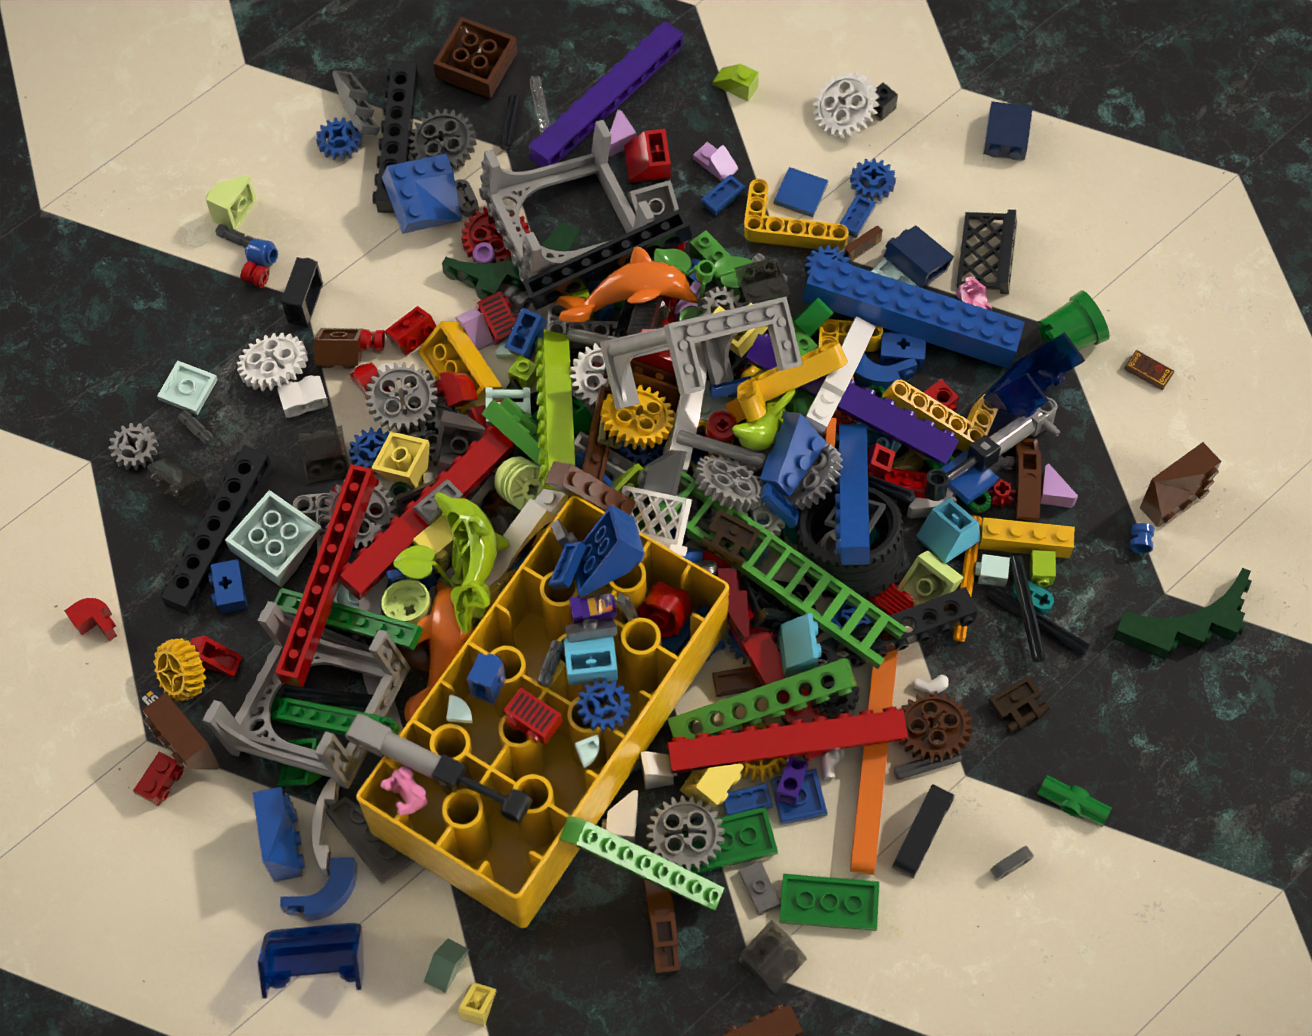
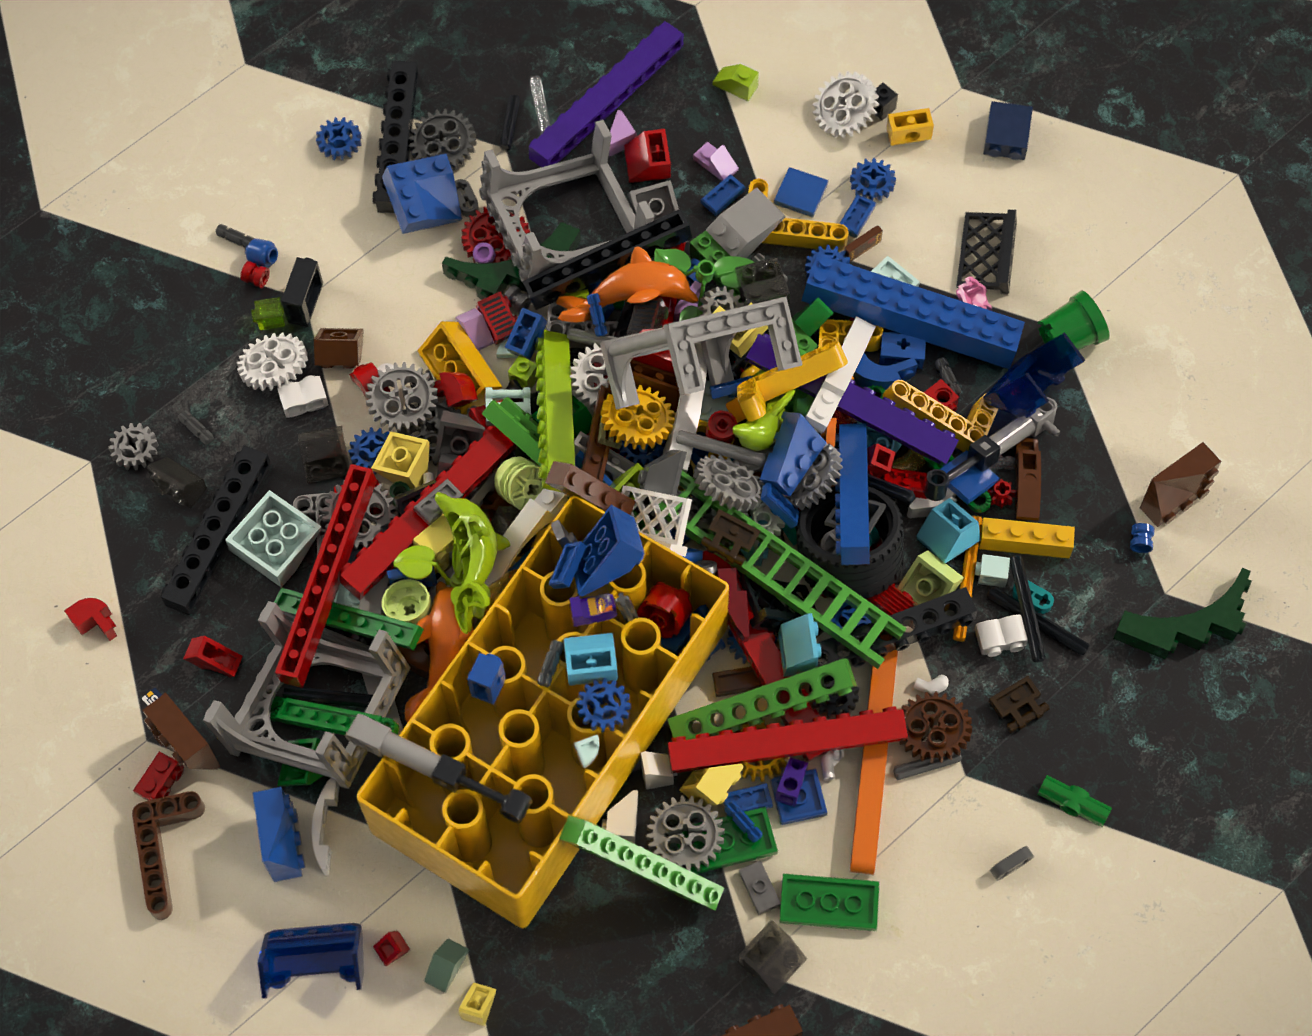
yellow gear [153,638,206,701] -> none
light aqua plate [157,361,218,415] -> none
yellowish green slope [206,175,257,230] -> none
blue brick [208,559,248,614] -> none
blue arch [280,857,357,921] -> none
dark grey wing [326,796,415,885] -> none
dark grey slope [333,70,380,135] -> none
red wheel [360,329,385,351] -> none
bright pink piece [380,766,428,815] -> none
red bracket [384,306,437,356] -> none
reddish brown slope [433,17,518,99] -> none
light aqua tile [447,695,472,723] -> none
red brick [503,688,562,745] -> none
flat silver plate [565,618,618,643] -> none
reddish brown slope [643,879,680,973] -> none
dark blue brick [883,225,954,288] -> none
black beam [892,784,955,879] -> none
lime brick [1030,550,1056,587] -> none
lavender slope [1040,464,1078,508] -> none
reddish brown tile [1125,350,1175,391] -> none
none -> reddish brown beam [132,791,205,920]
none -> clear neon green brick [251,297,285,330]
none -> red slope [373,931,410,966]
none -> blue axle [587,293,608,337]
none -> light grey slope [706,188,786,258]
none -> blue axle [724,801,762,843]
none -> yellow brick [886,108,934,146]
none -> dark grey axle [935,357,961,396]
none -> white brick [974,615,1028,657]

